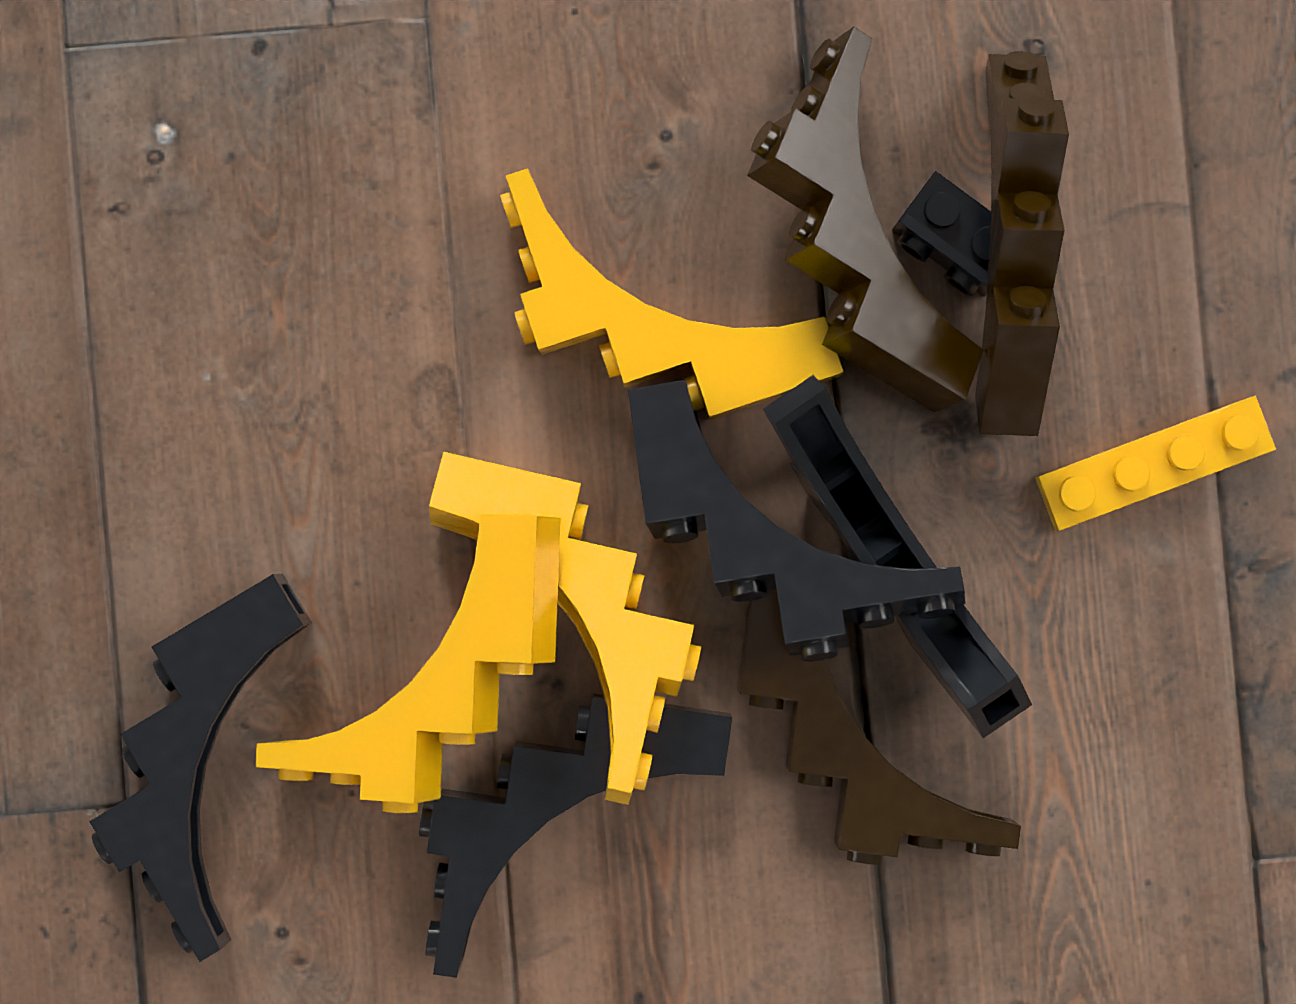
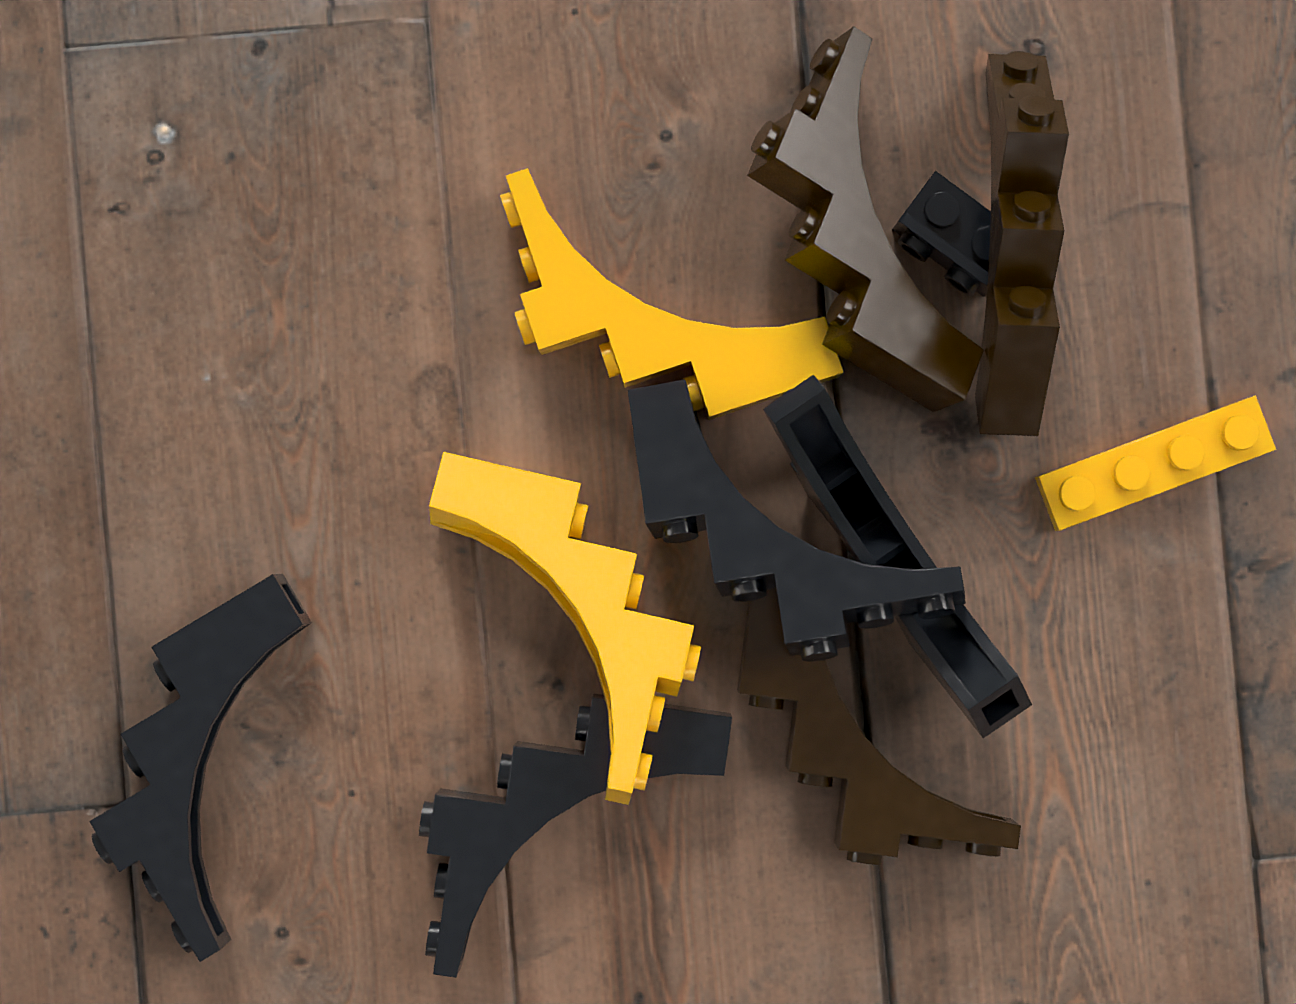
yellow arch [256,514,561,813] -> none

